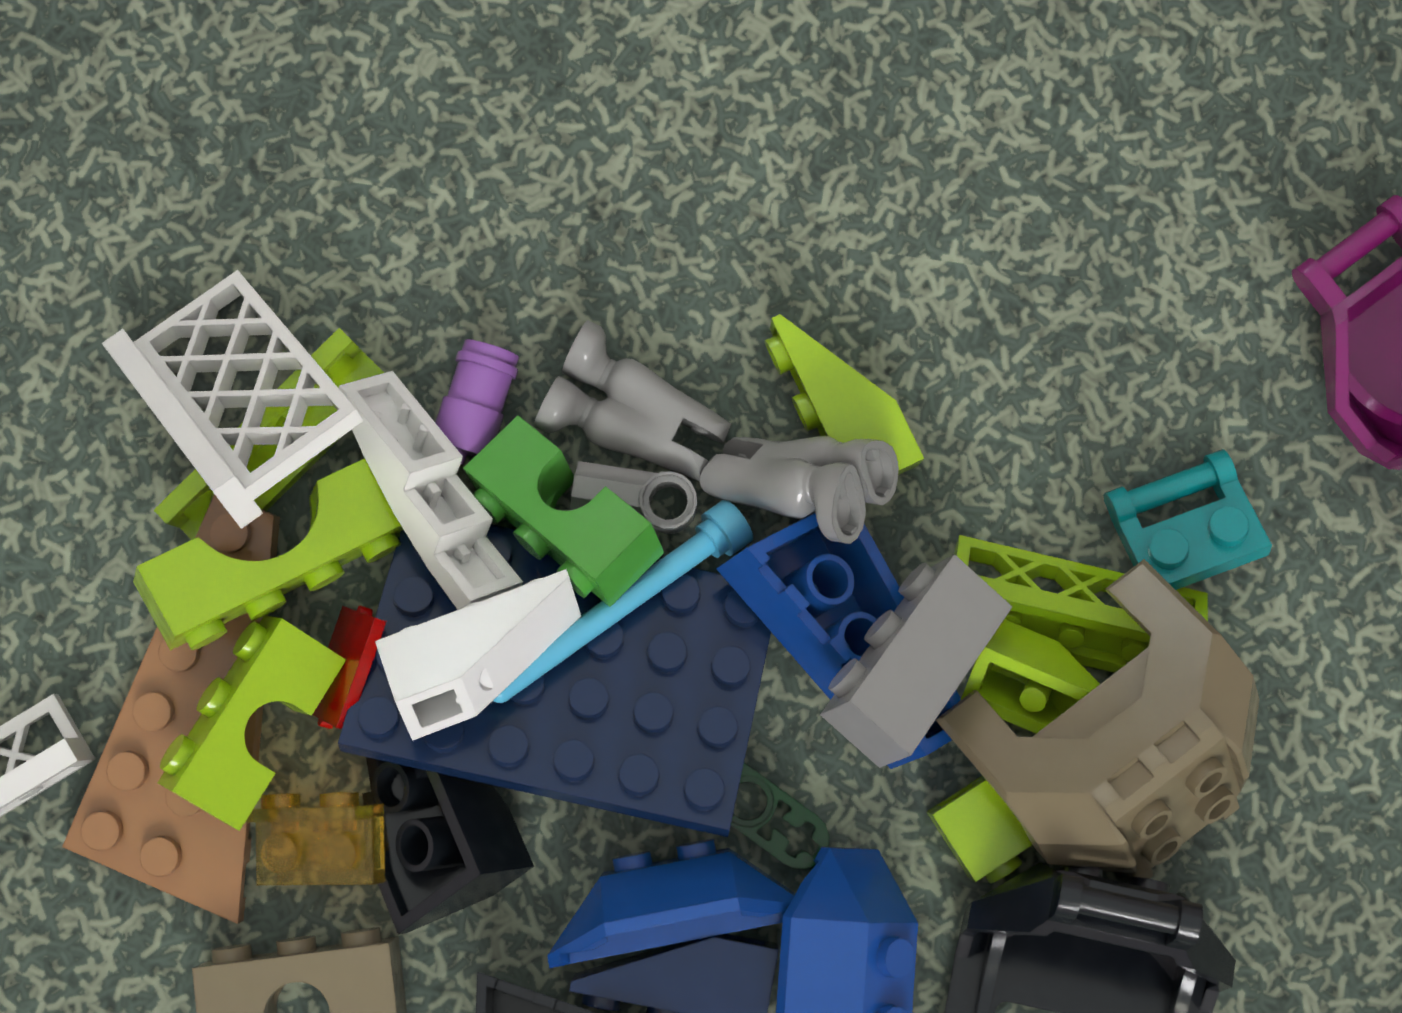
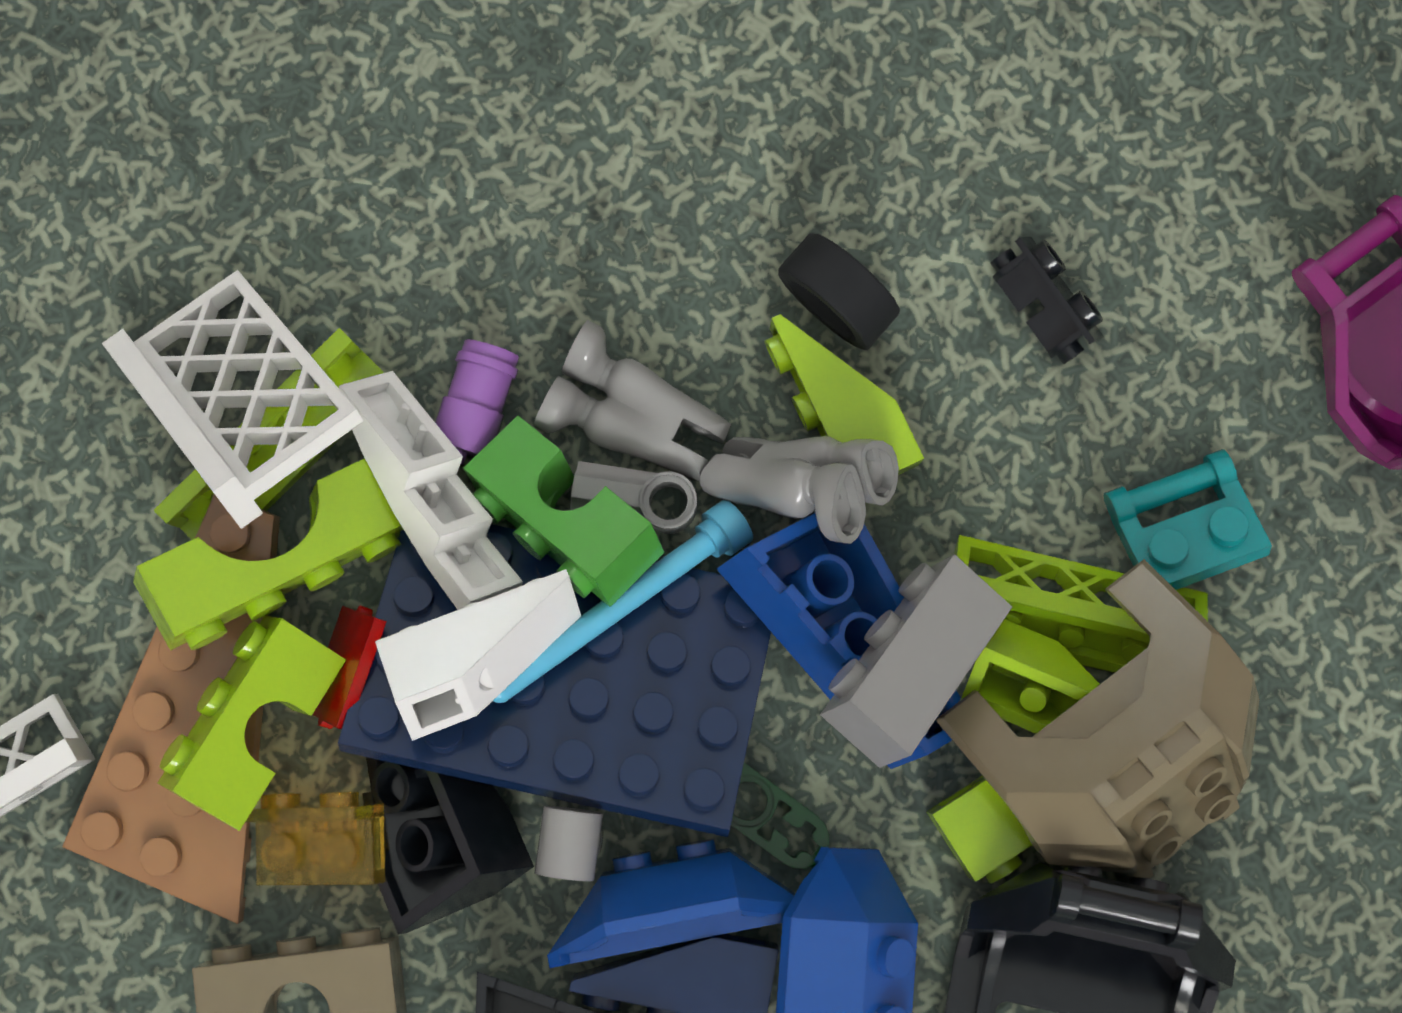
none -> light grey piece [534,806,604,881]
none -> black tyre [778,233,900,350]
none -> black hinge [990,236,1104,364]

